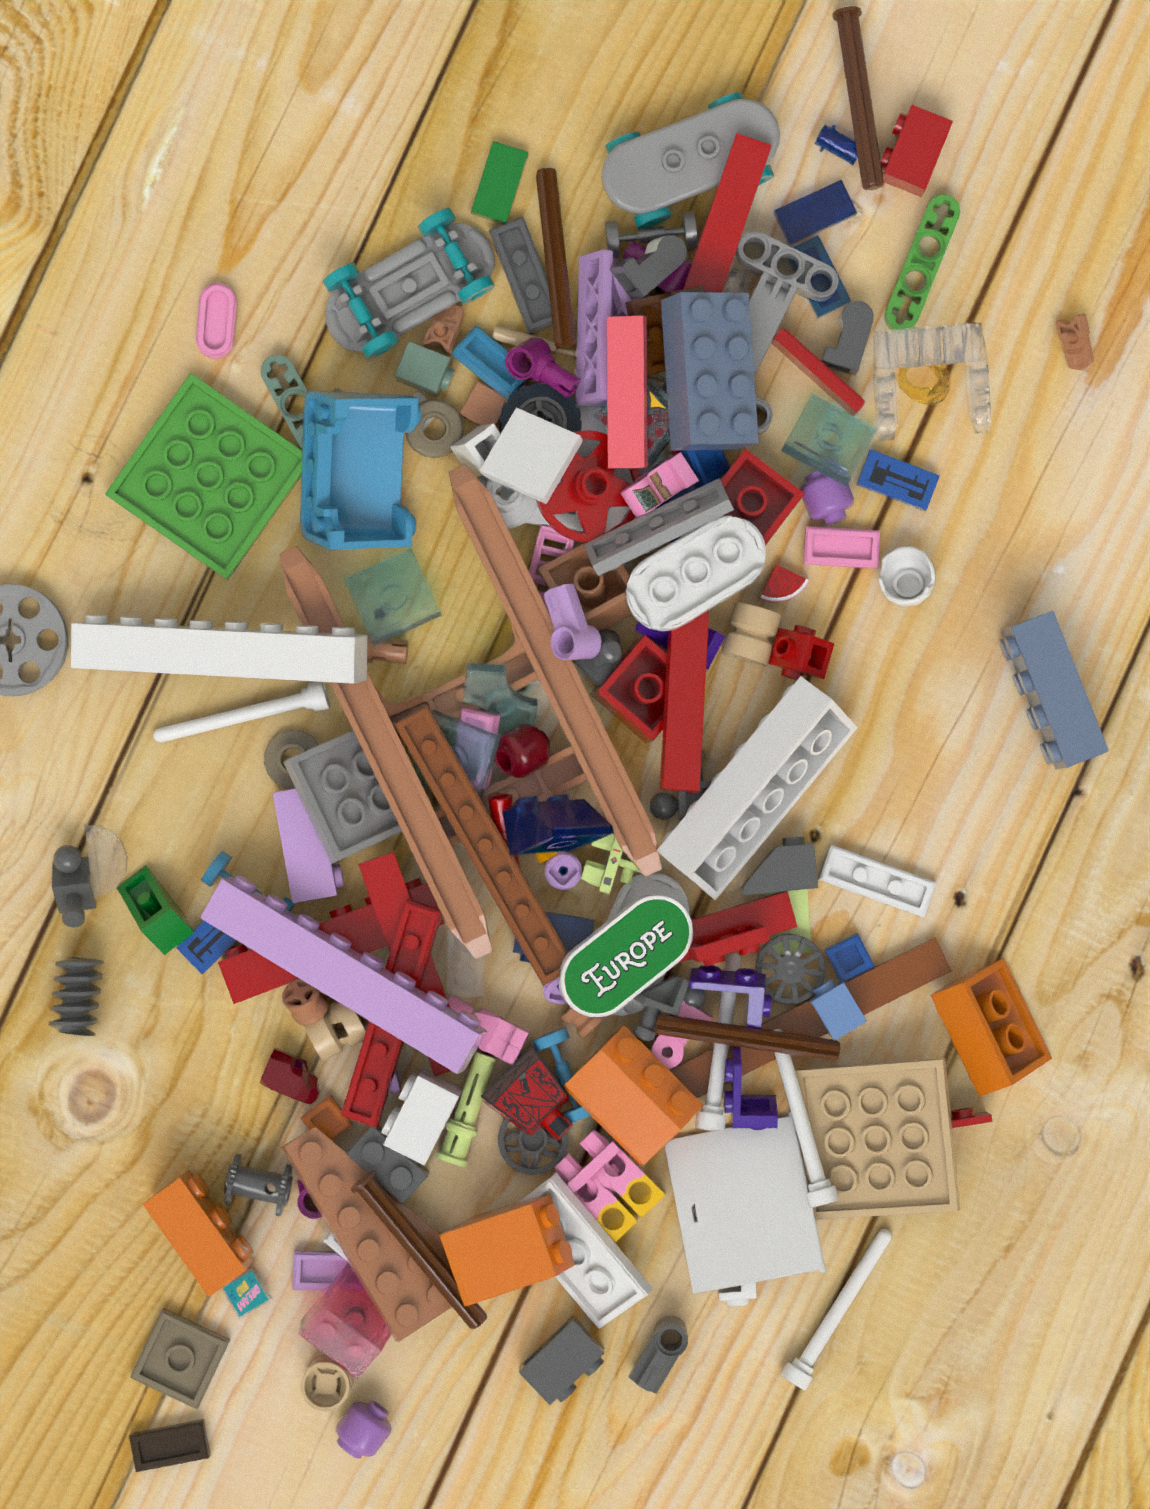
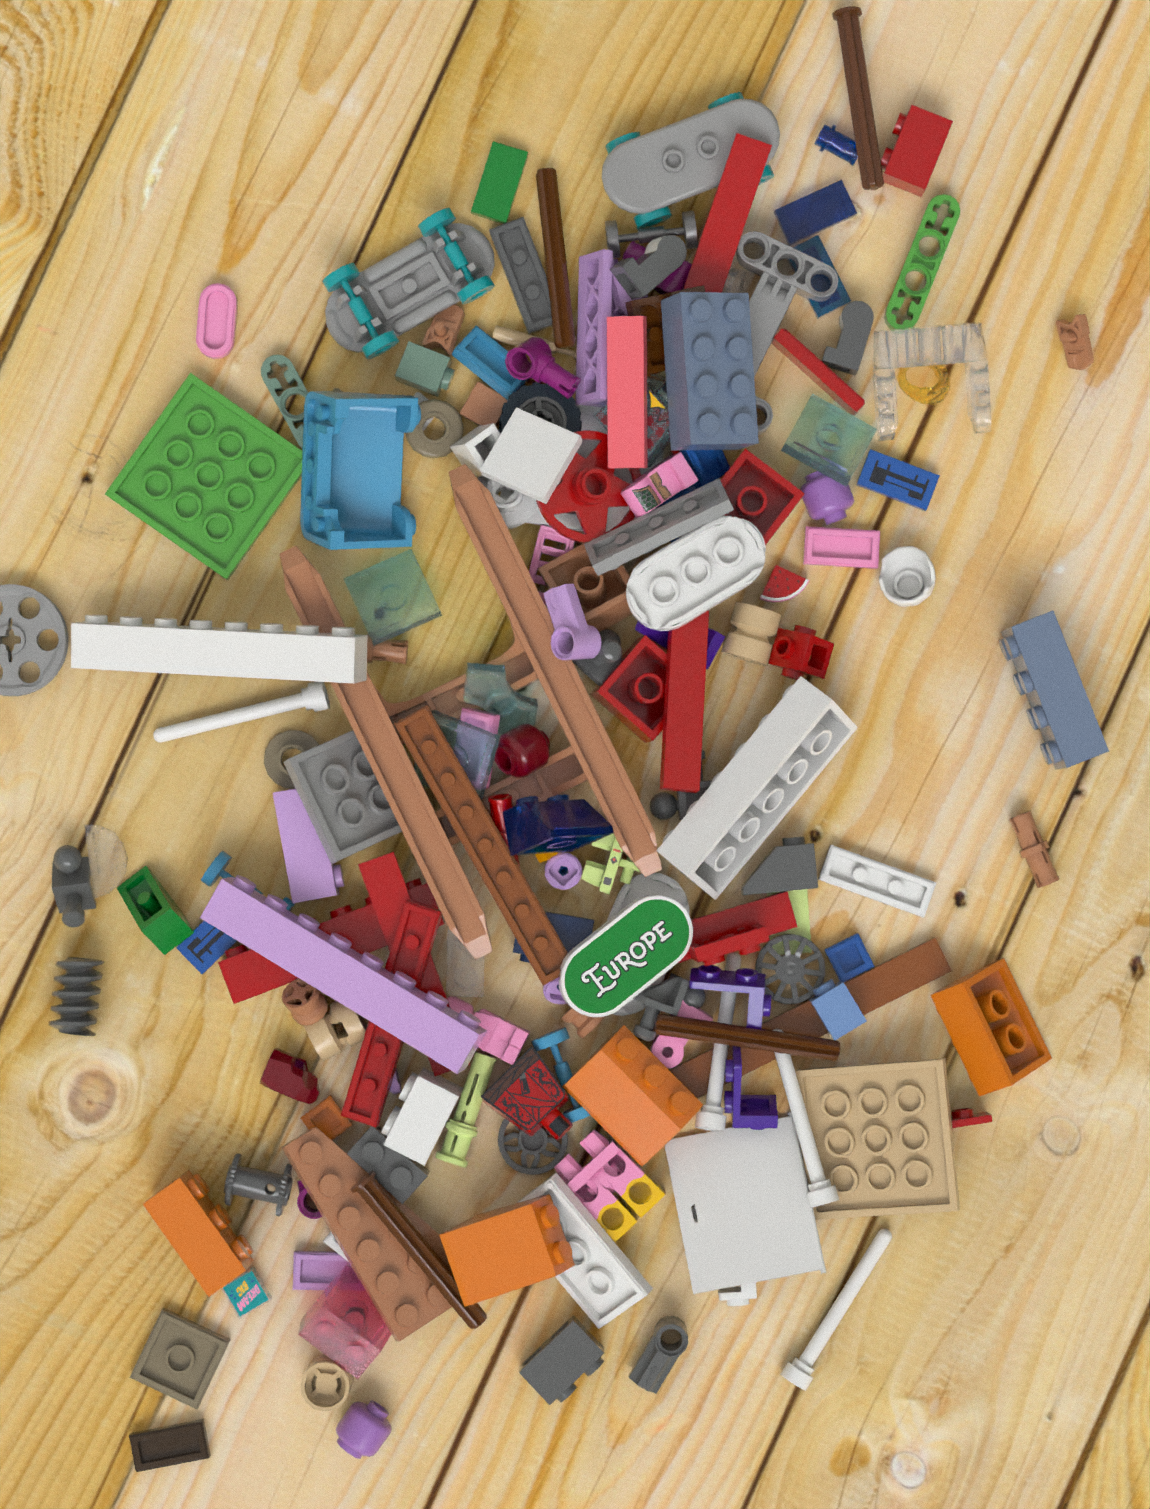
none -> nougat pin [1009,810,1060,888]

